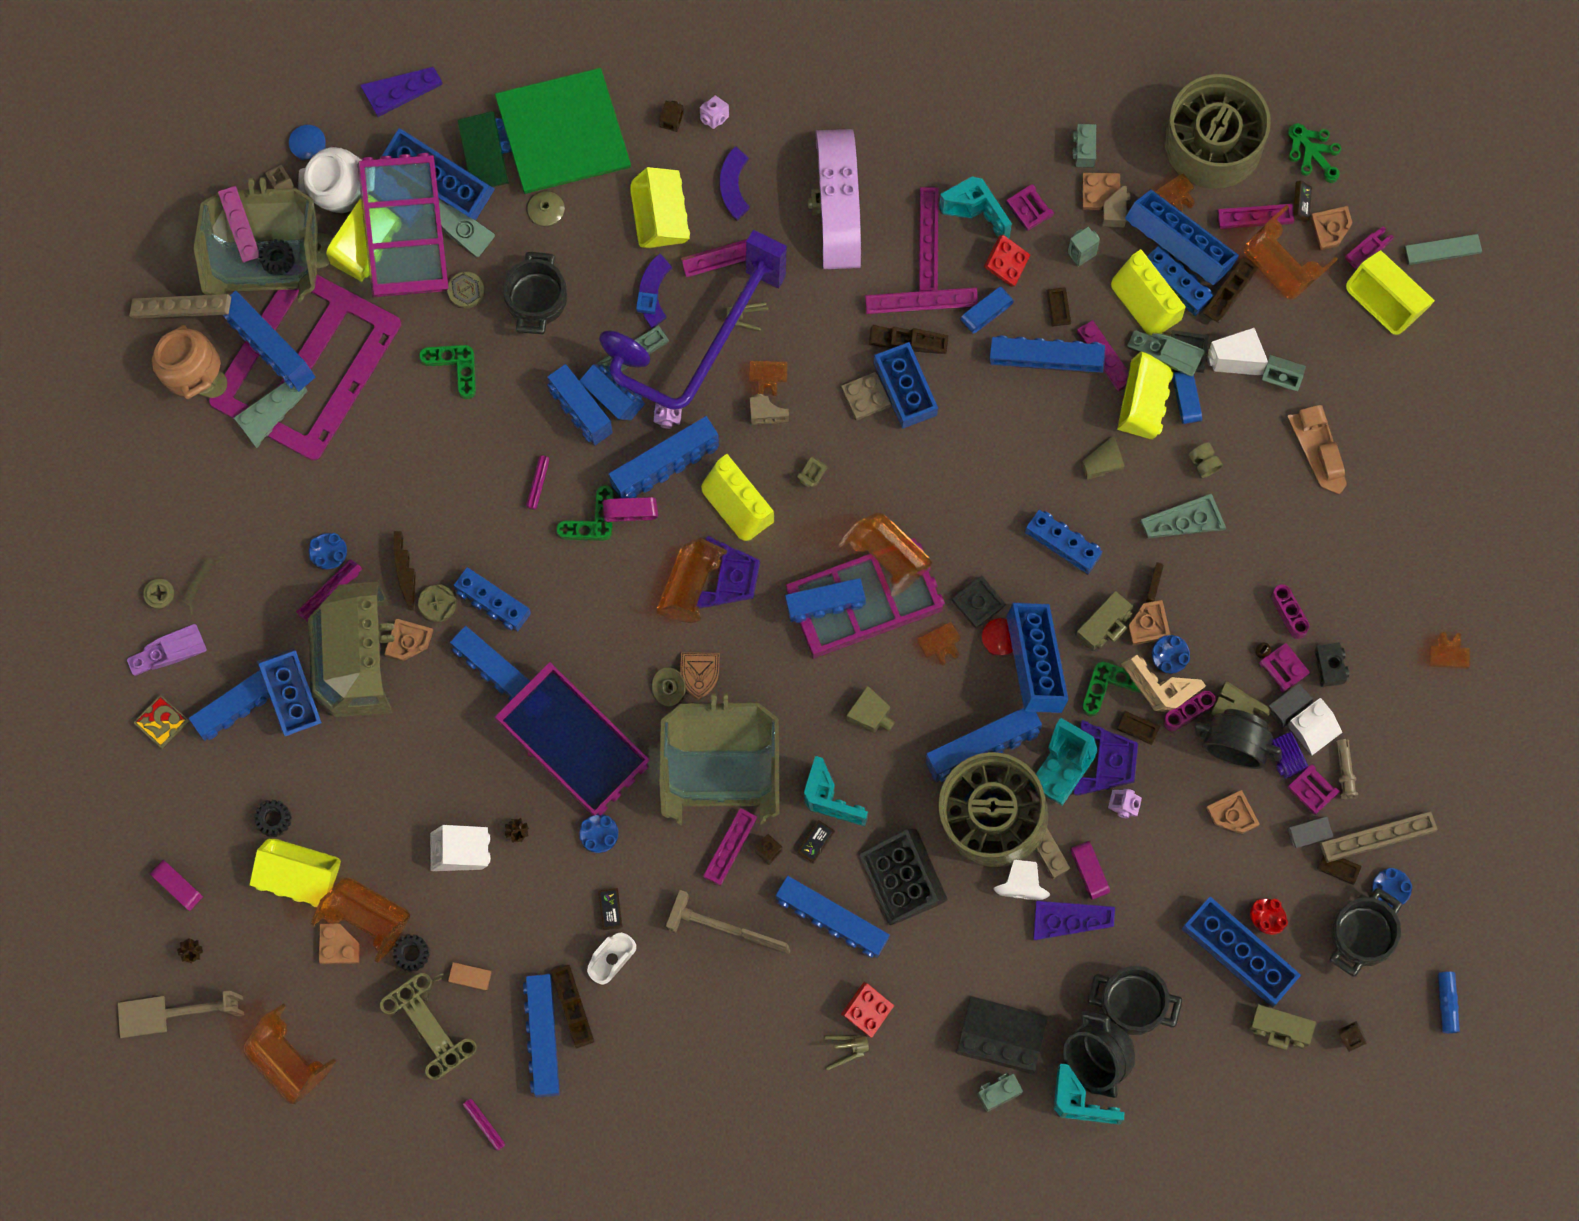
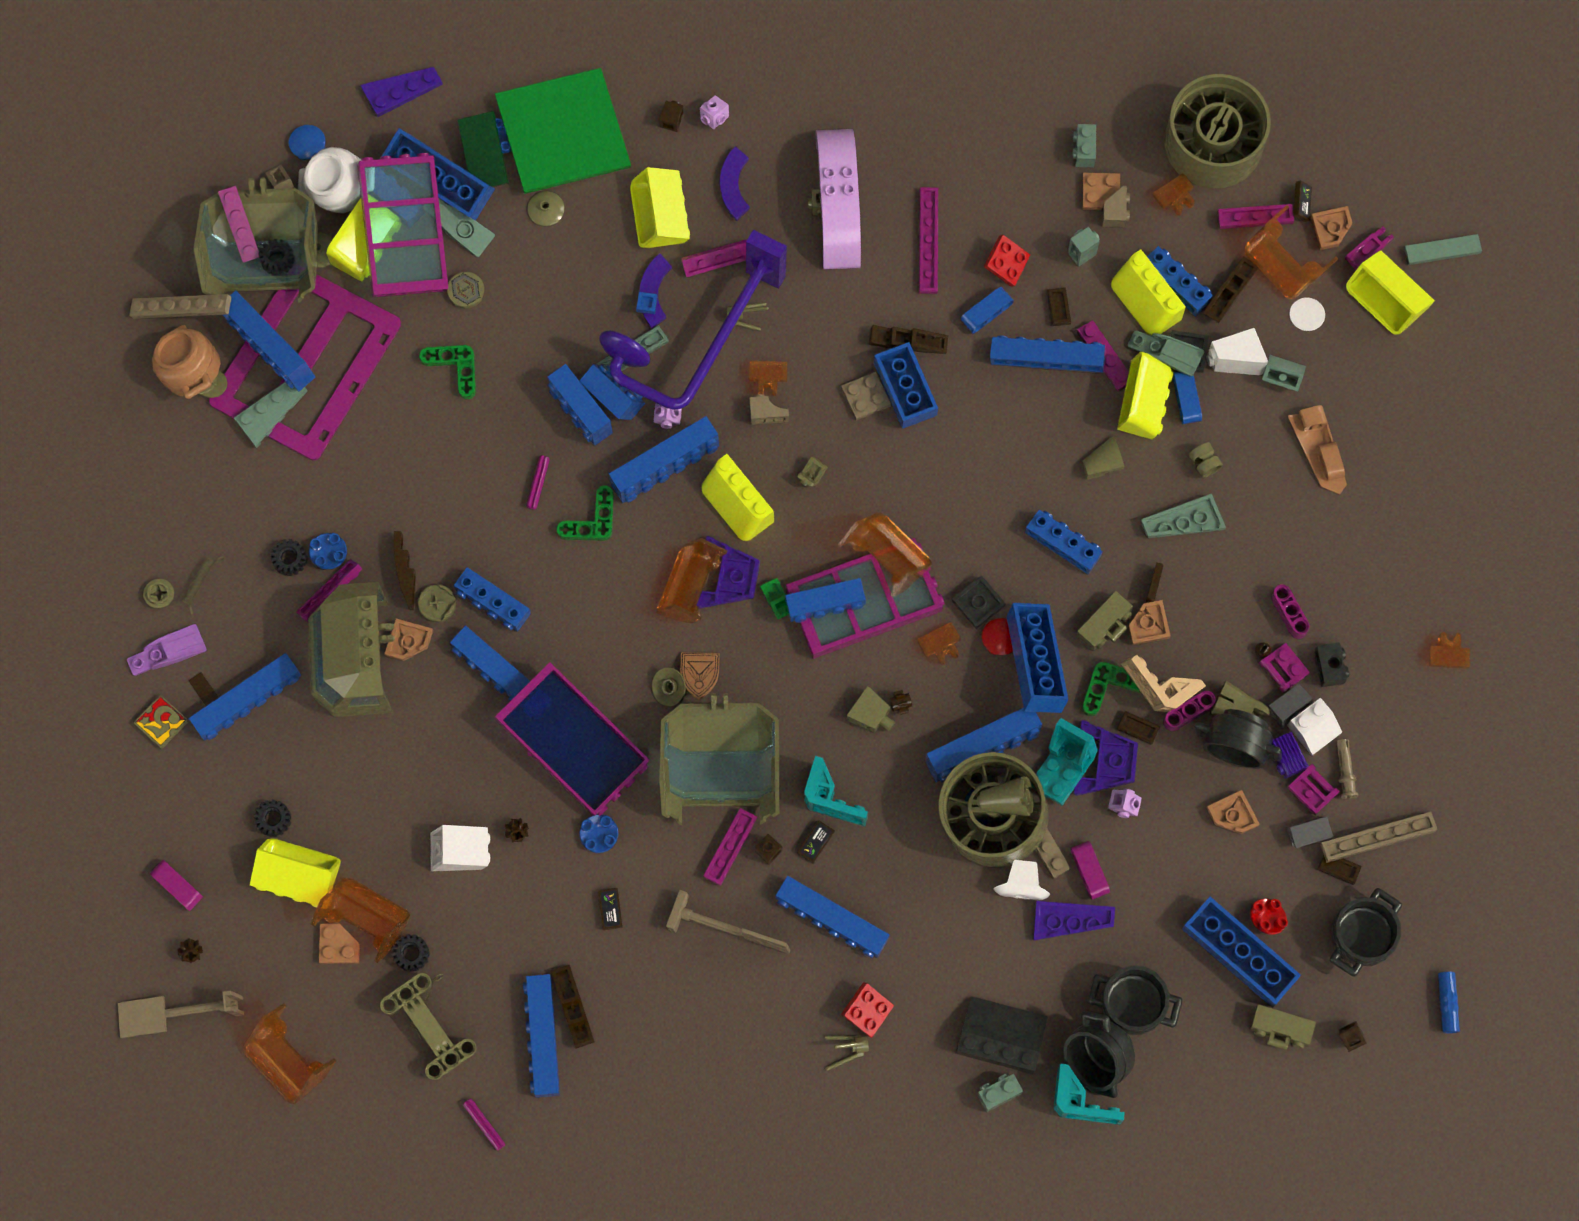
blue brick [257,648,322,736] -> none
medium nougat tile [448,962,492,991] -> none
pearl dark grey piece [503,252,567,335] -> none
white piece [587,932,636,985] -> none
magenta beam [603,497,658,522] -> none
pearl dark grey slope [859,829,948,926] -> none
magenta tile [865,287,978,314] -> none
teal bracket [939,176,1012,238] -> none
magenta plate [1006,184,1055,231] -> none
blue brick [1125,189,1239,285] -> none
blue dish [1151,635,1190,674] -> none
green plant [1288,123,1341,183] -> none
blue dish [1372,868,1412,908] -> none
none -> dark brown sticker [188,672,219,706]
none -> black tyre [271,539,307,576]
none -> green slope [760,578,789,620]
none -> dark brown gear [890,690,913,715]
none -> olive cone [977,776,1034,816]
none -> white sticker [1290,298,1325,331]

